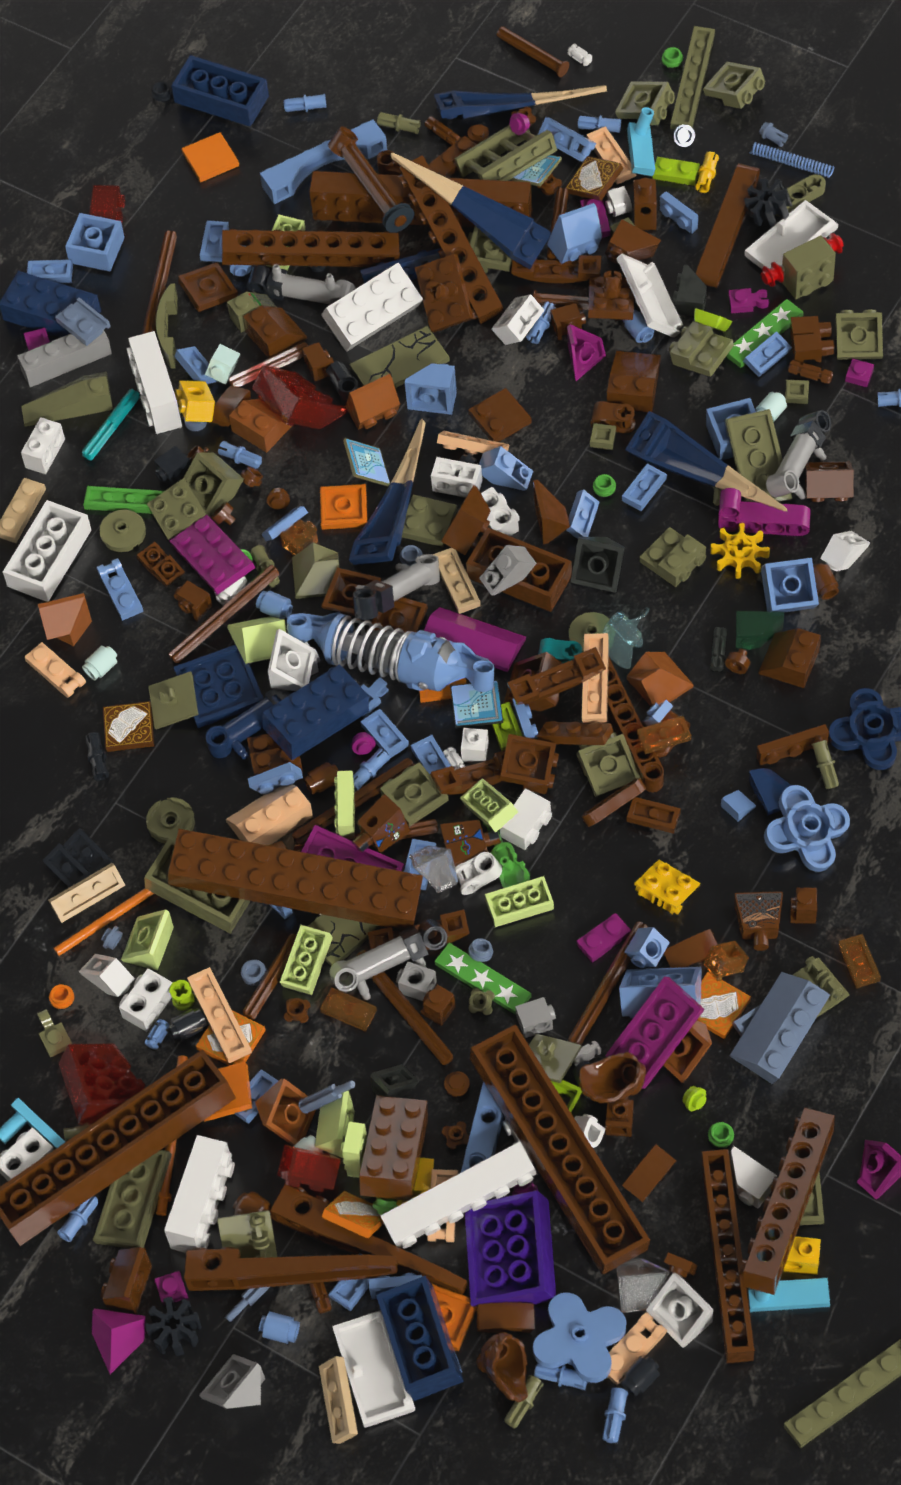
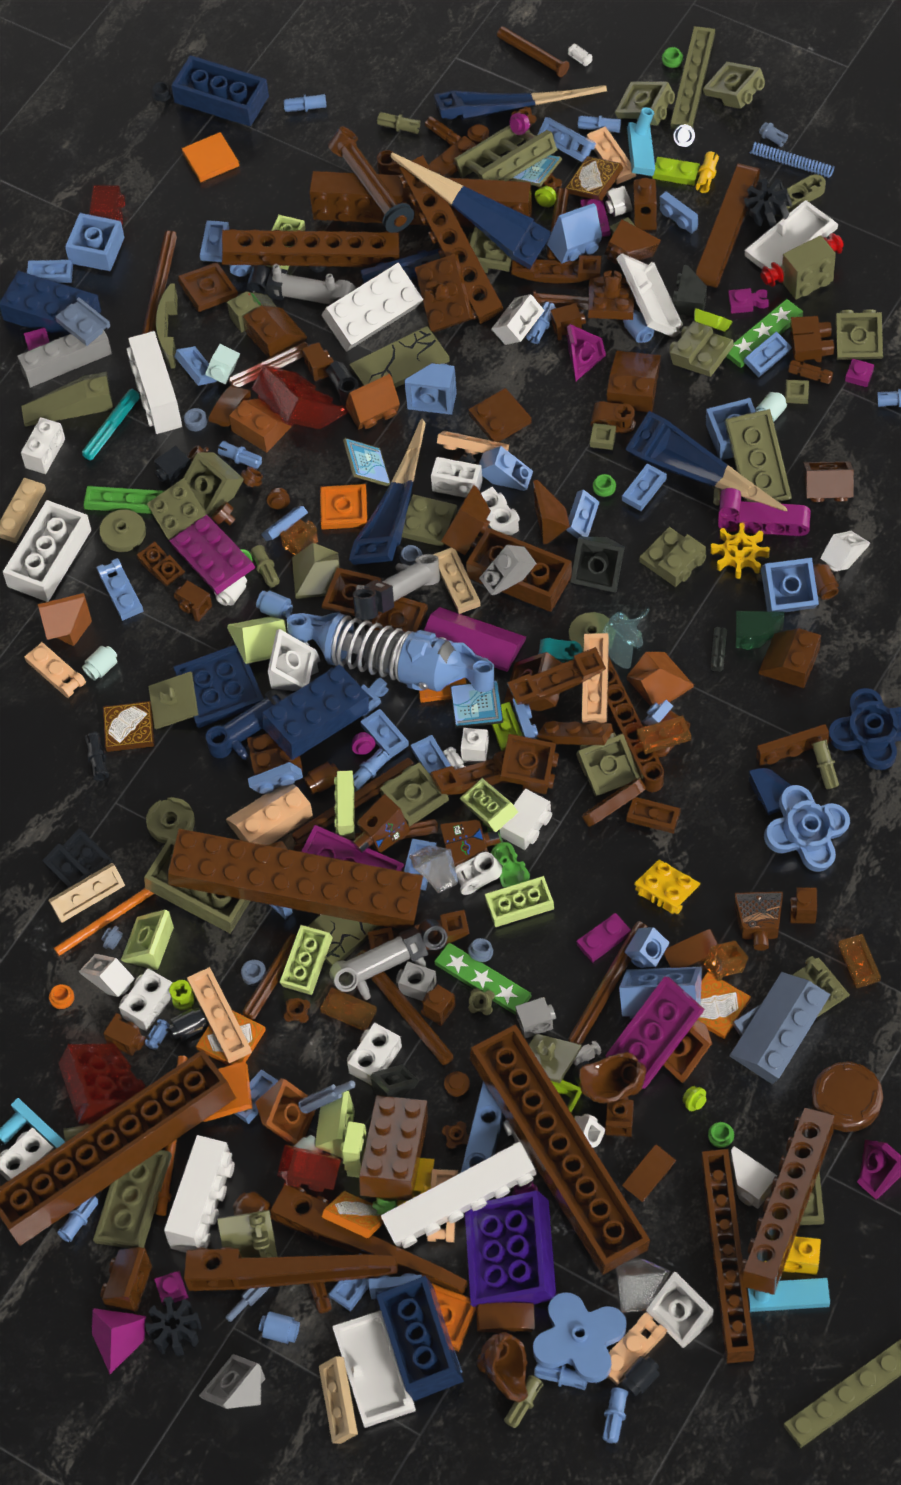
olive plate [38,1009,73,1058] -> none
reddish brown axle [168,565,280,663] -> none
yellow brick [175,381,215,422] -> none
medium blue arch [260,120,387,204] -> none
reddish brown plate [664,1252,698,1278] -> none
medium blue slope [721,790,756,822] -> none
reddish brown tile [725,649,750,674] -> none
light grey piece [766,410,831,499] -> none
none -> reddish brown brick [103,1013,146,1056]
none -> white brick [347,1023,402,1085]
none -> lime plate [535,186,556,207]
none -> reddish brown piece [811,1062,883,1132]

